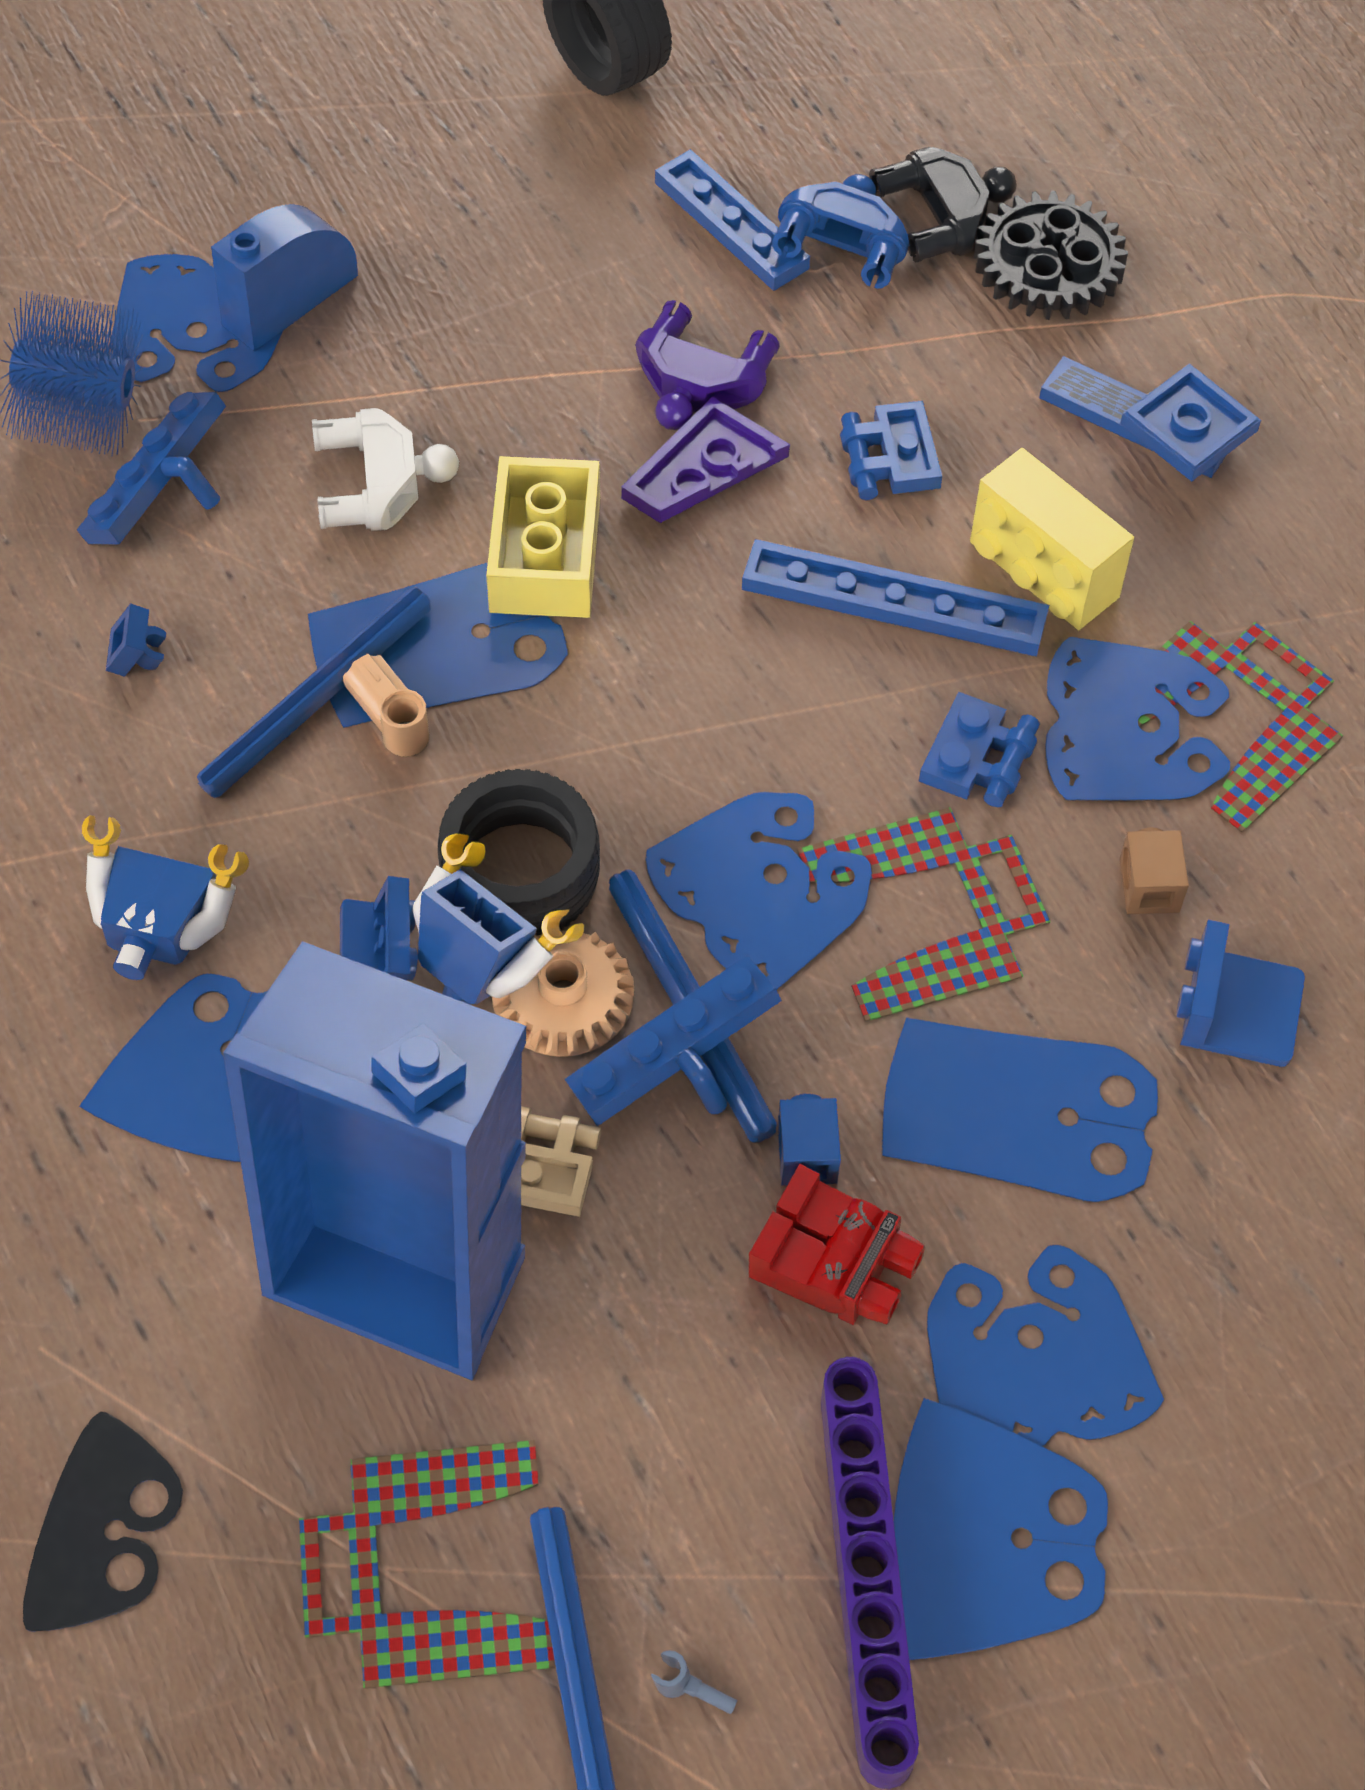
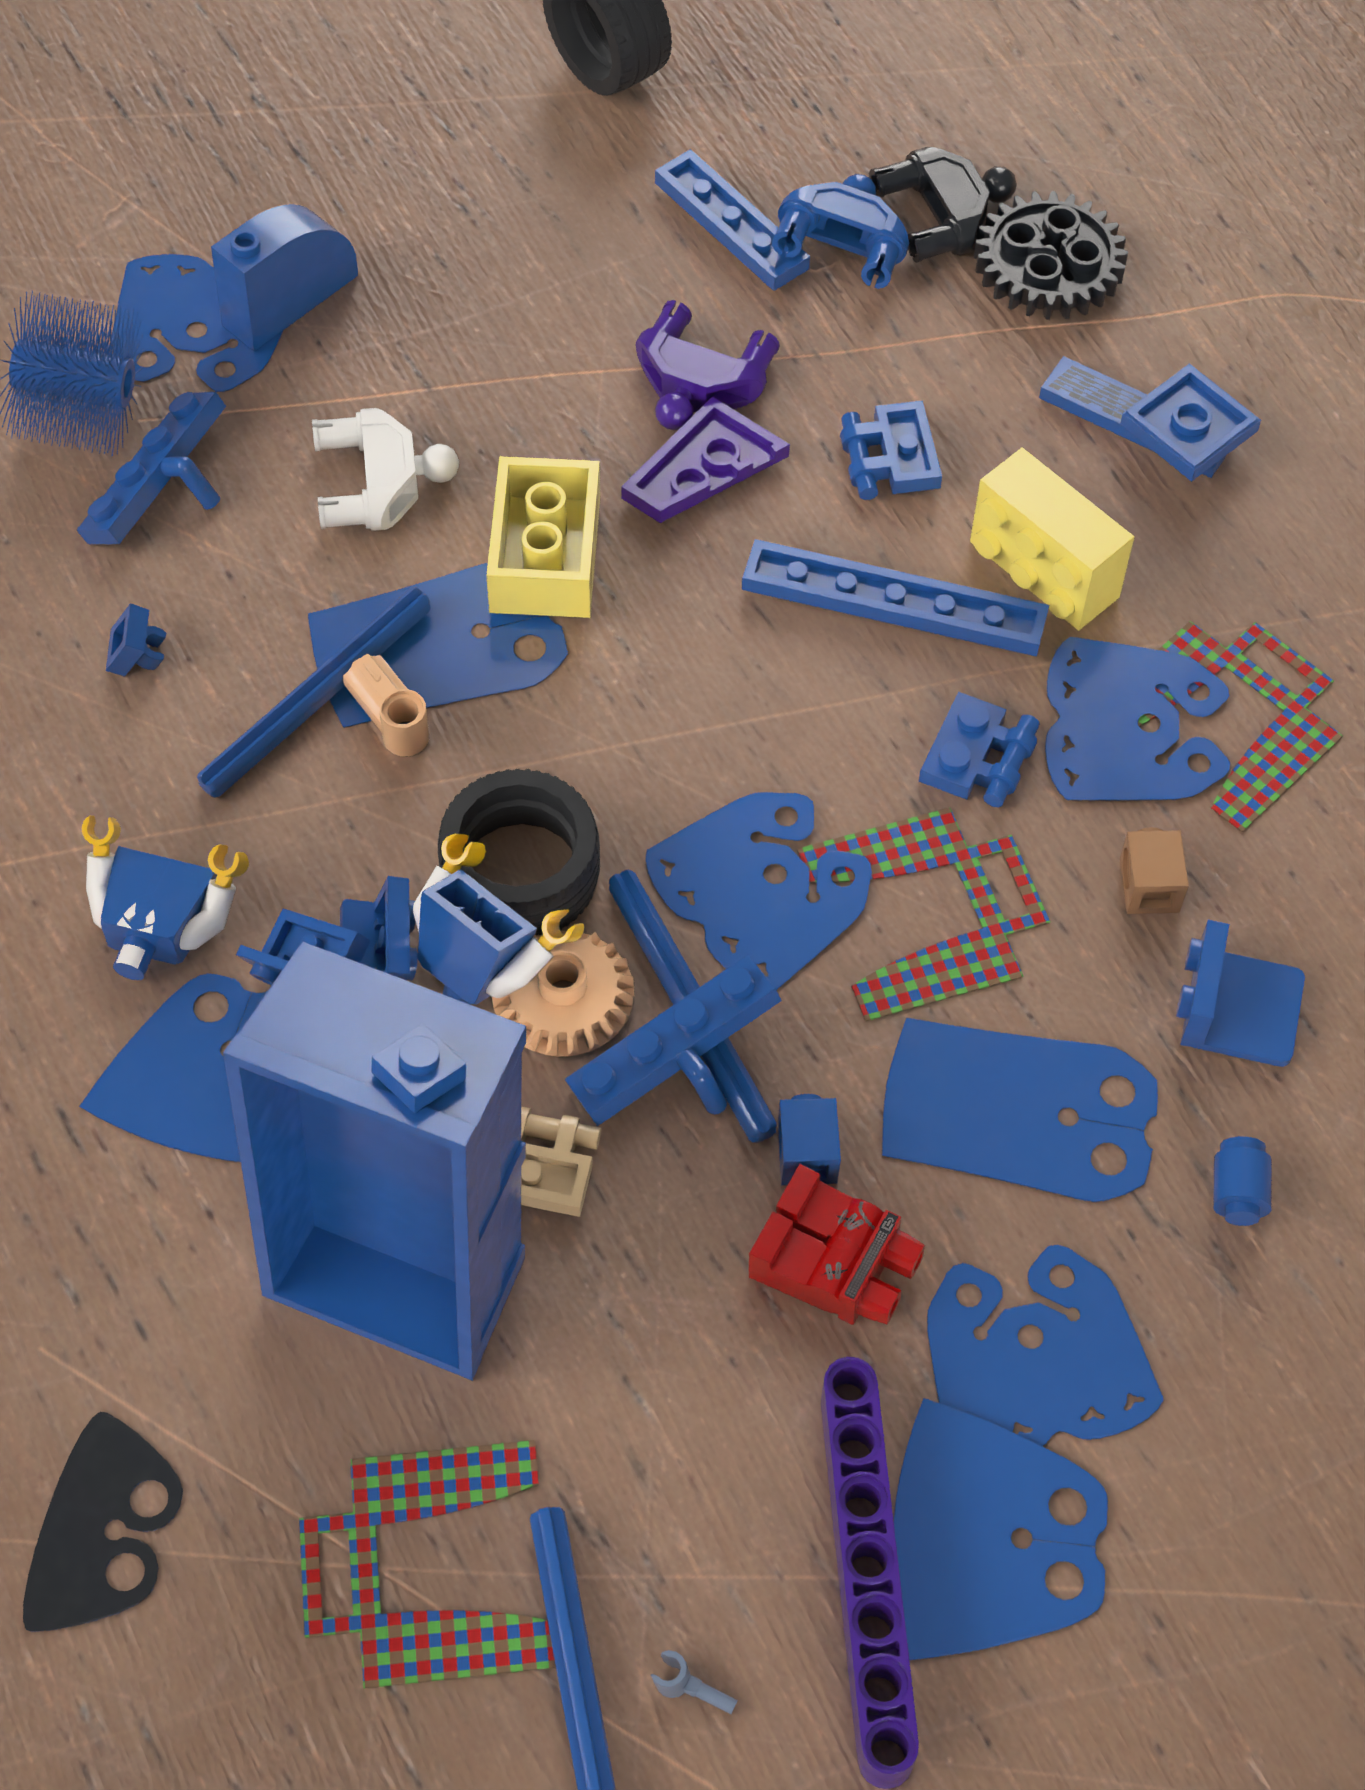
none -> blue bracket [236,908,370,986]
none -> blue brick [1213,1136,1272,1226]

